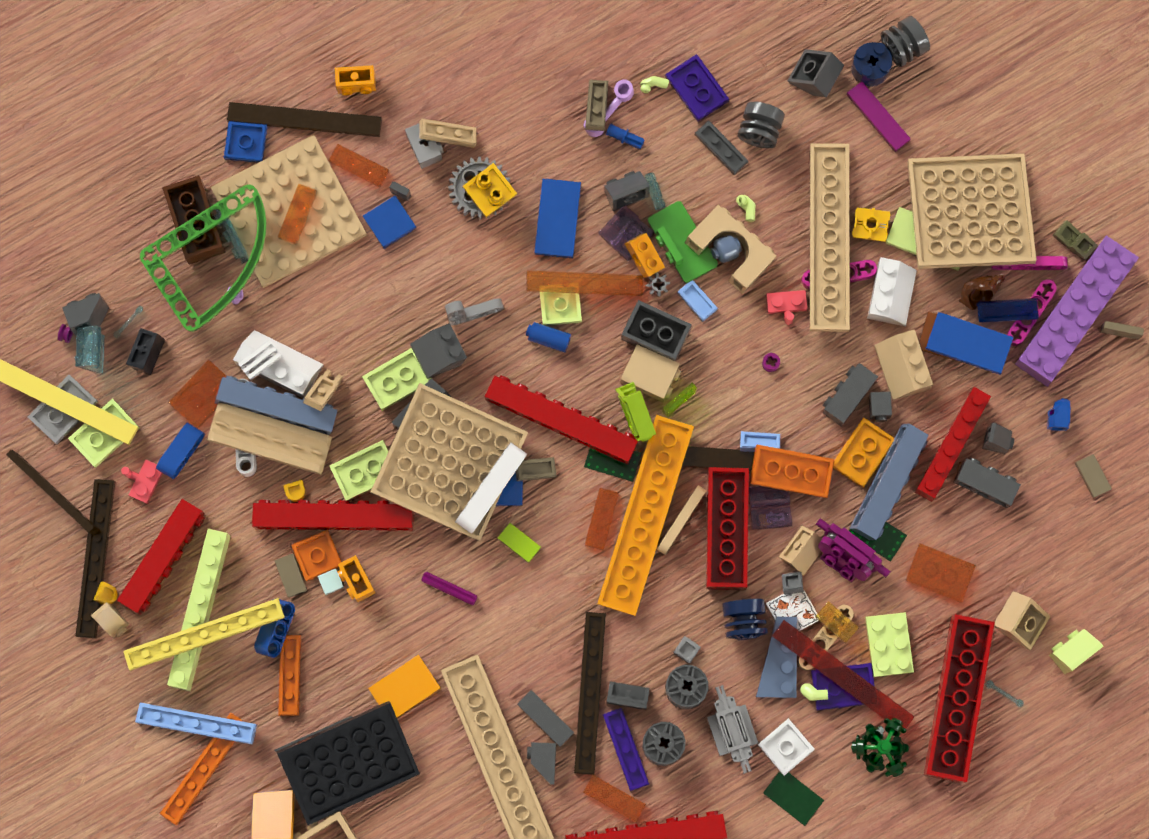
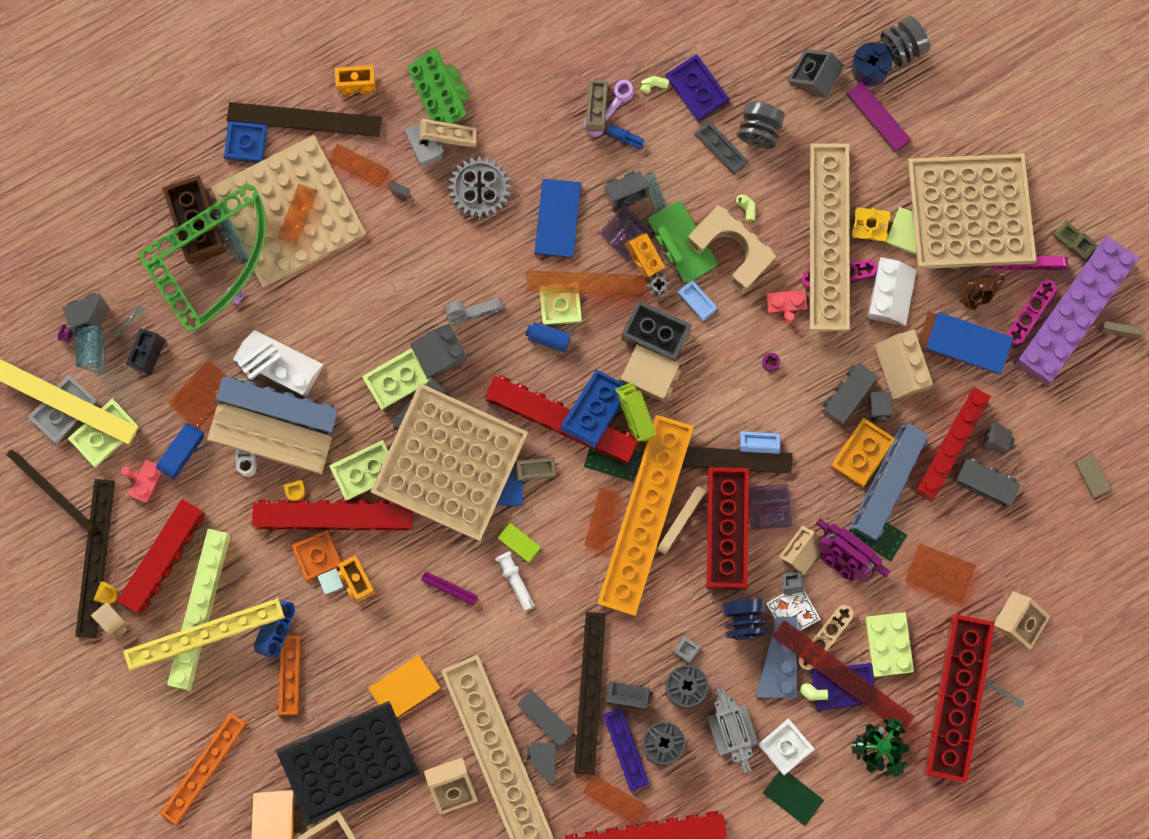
light blue tile [135,703,257,745] -> none
dark tan tile [275,554,307,598] -> none
tan hinge [303,369,342,411] -> none
blue tile [363,196,416,248] -> none
white beam [455,443,527,534] -> none
yellow plate [462,163,517,218] -> none
clear neon green tile [662,382,697,417] -> none
sand blue head [711,235,742,263] -> none
orange tile [749,444,834,498] -> none
clear yellow plate [815,601,859,644] -> none
clear blue plate [977,298,1039,322] -> none
blue rock [1047,398,1071,431] -> none
yellowish green slope [1049,629,1103,674] -> none
none -> bright green bracket [408,49,470,124]
none -> tan slope [424,757,478,815]
none -> white pin [495,551,535,611]
none -> blue tile [560,369,625,448]

